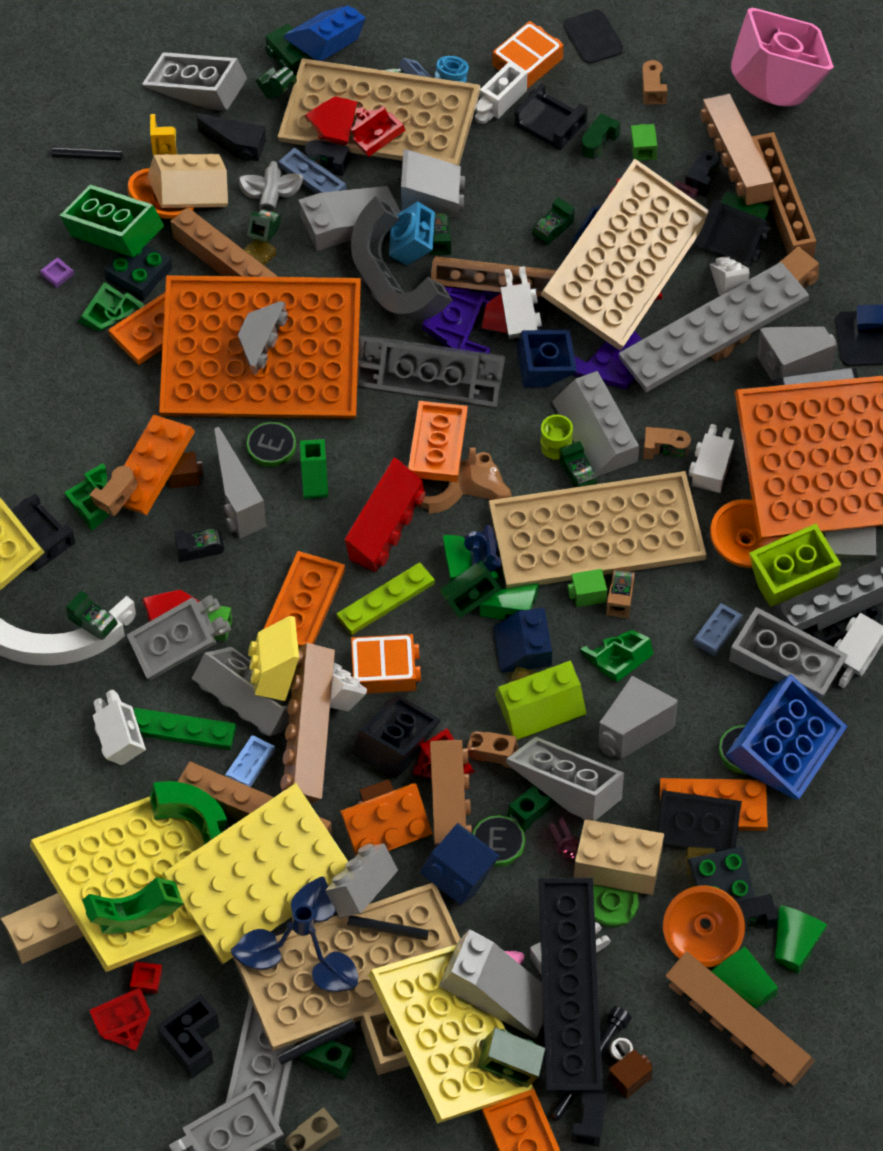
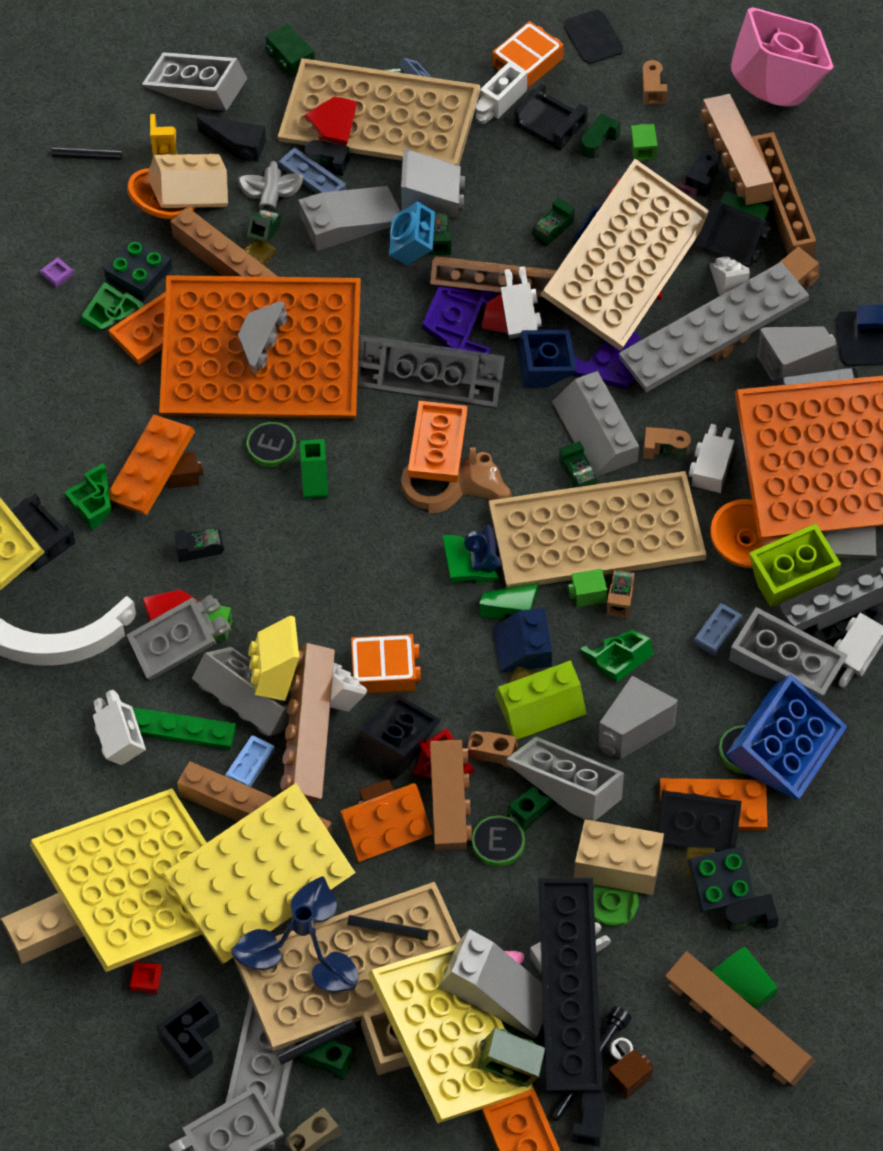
green brick [59,185,164,257] -> none
dark green leg [66,591,118,640] -> none
green arch [82,877,184,934] -> none
red slope [89,987,151,1050] -> none
medium nougat leg [90,466,137,517] -> none
green arch [149,781,227,844] -> none
light grey slope [214,427,267,539] -> none
dark green leg [255,67,297,99] -> none
orange plate [264,551,346,648] -> none
blue slope [284,5,366,61] -> none
light grey brick [325,843,398,918] -> none
lime plate [337,562,435,635] -> none
red slope [344,458,426,572] -> none
red slope [351,106,406,157] -> none
dark grey arch [351,196,453,321] -> none
dark blue slope [419,823,500,905] -> none
dark azure wheel [434,56,469,83] -> none
dark green brick [440,560,501,618] -> none
lime wheel [541,415,573,459] -> none
clear pink arm [548,818,579,859] -> none
orange dish [663,886,745,967] -> none
green slope [775,905,827,974] -> none

